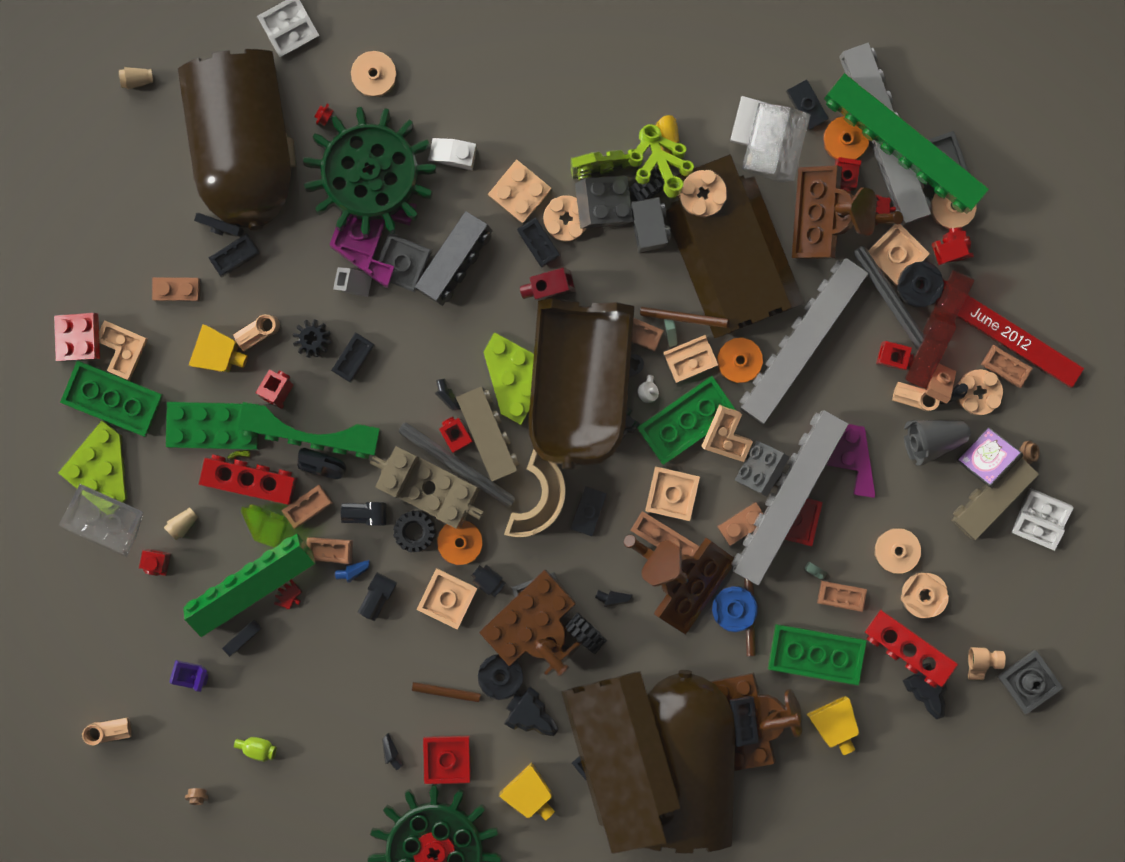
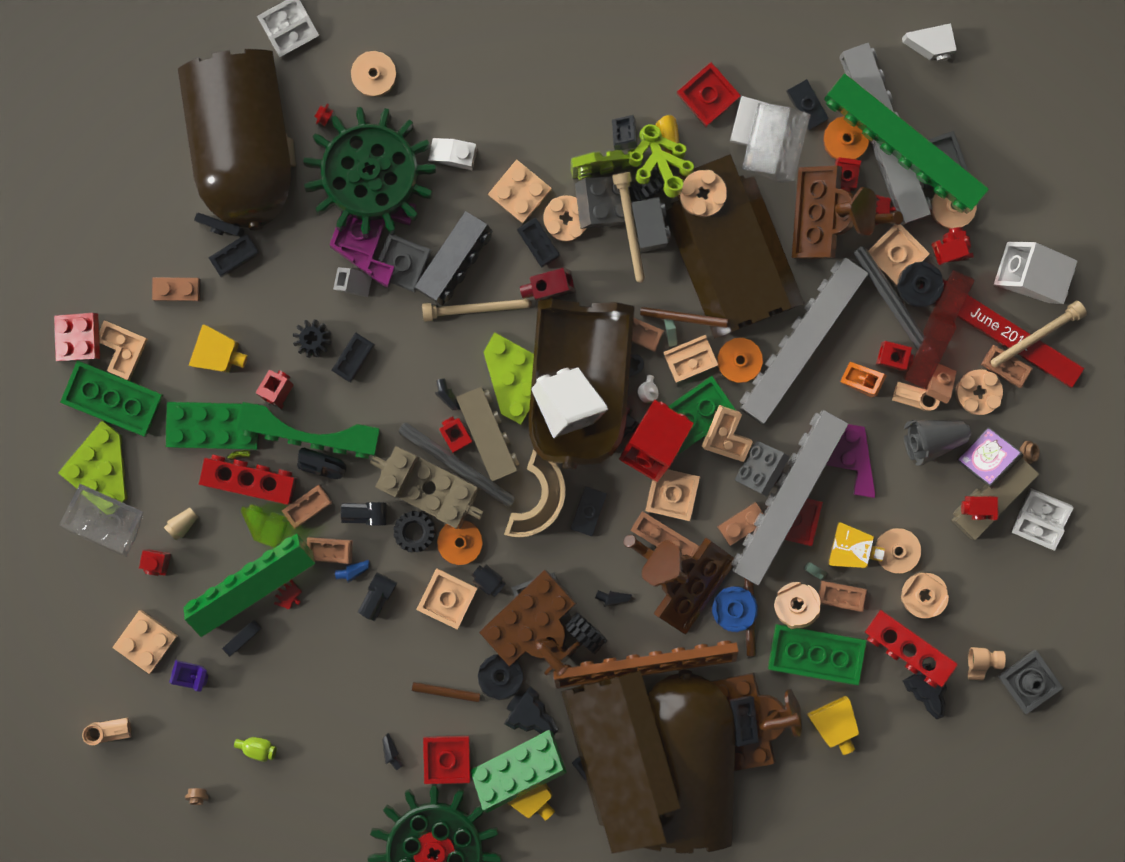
tan cone [119,67,153,90] -> none
light nougat piece [233,314,280,351] -> none
black bar [940,383,968,404] -> none
none -> light nougat plate [112,610,178,674]
none -> tan piece [422,299,532,322]
none -> plate [470,730,567,813]
none -> white slope [531,368,608,439]
none -> dark orange plate [553,641,738,689]
none -> black plate [612,115,638,151]
none -> tan piece [612,172,645,283]
none -> red slope [618,399,694,483]
none -> red plate [676,62,741,127]
none -> light nougat plate [774,582,821,629]
none -> yellow torso [828,522,885,568]
none -> orange slope [840,362,887,397]
none -> white slope [902,23,956,62]
none -> red brick [961,496,998,520]
none -> tan piece [991,301,1087,367]
none -> white slope [994,242,1077,304]

